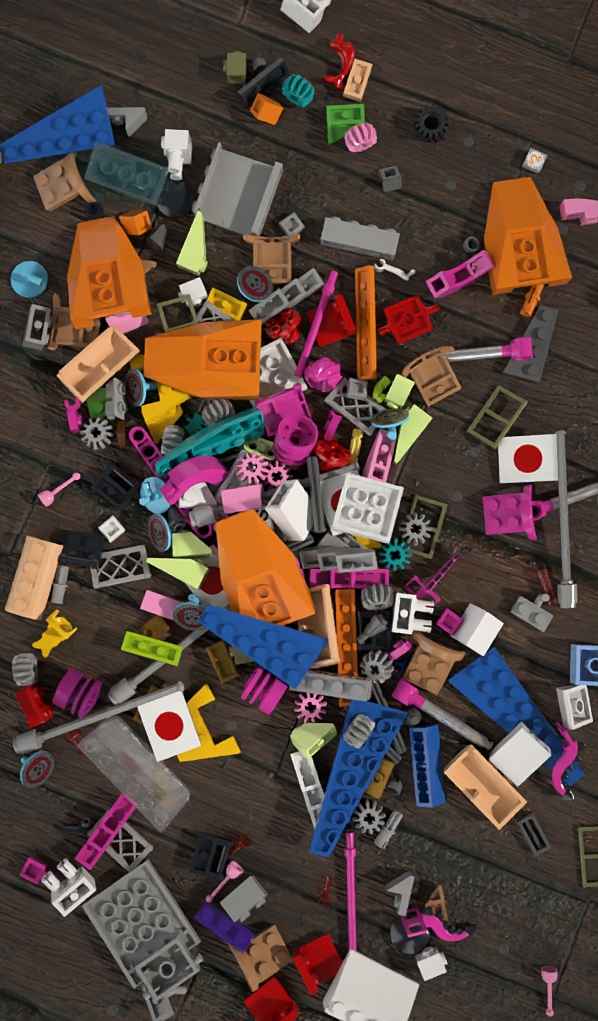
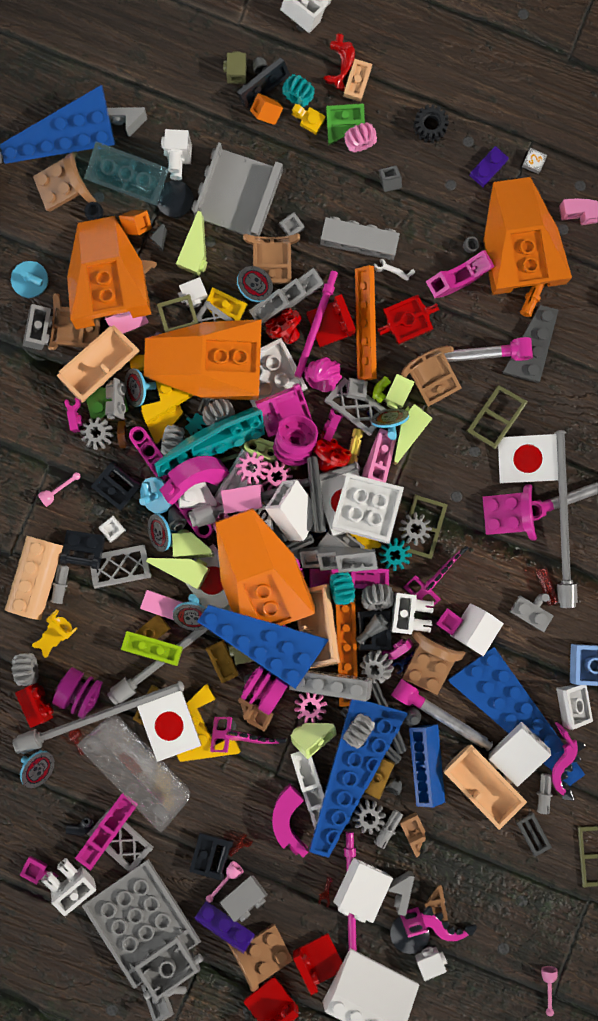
none -> dark pink piece [210,717,287,753]
none -> medium nougat slope [238,697,274,731]
none -> dark pink arch [272,783,309,857]
none -> yellow plate [291,104,326,134]
none -> teal gear [329,572,355,605]
none -> white brick [333,857,393,923]
none -> medium nougat slope [399,812,426,857]
none -> dark purple plate [469,146,509,187]
none -> light grey axle [537,773,553,814]

